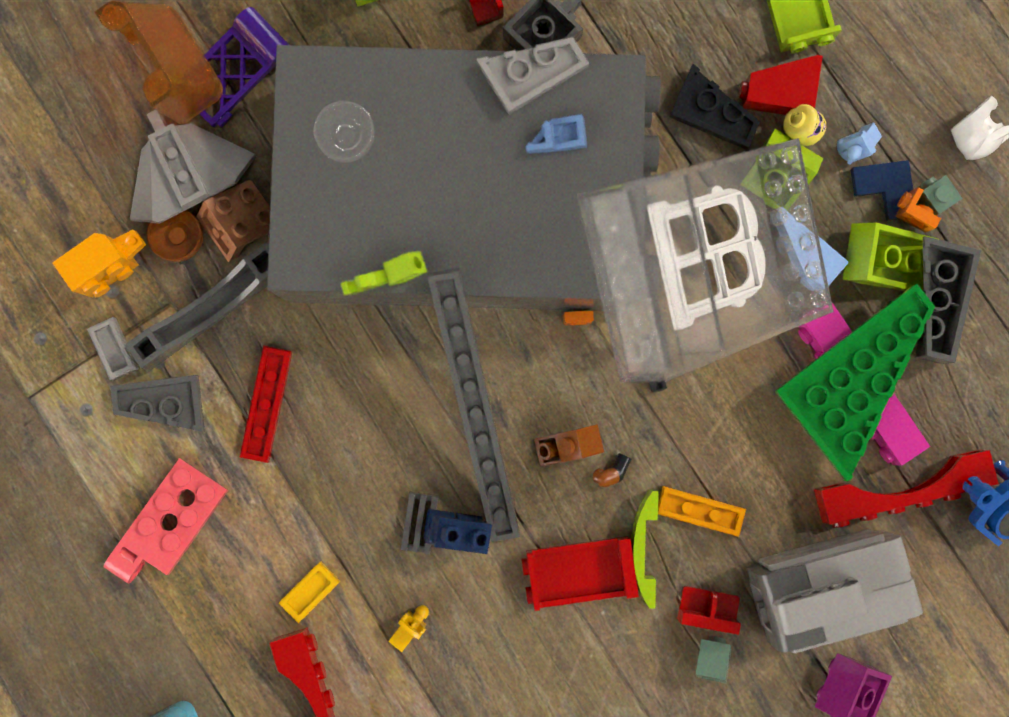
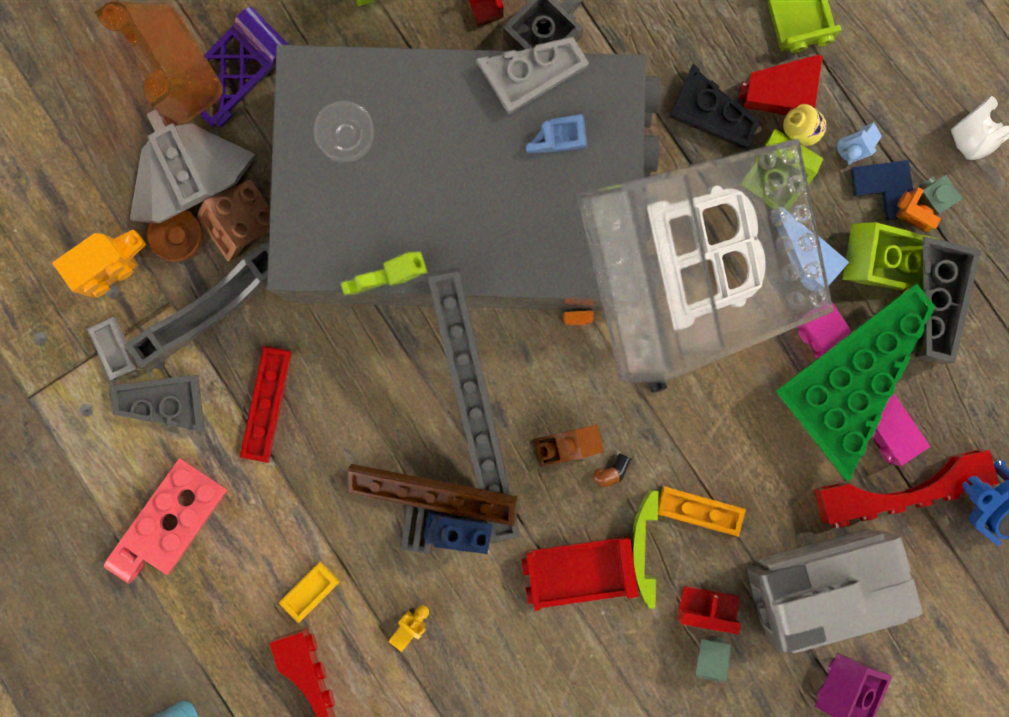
none -> reddish brown tile [348,464,518,526]

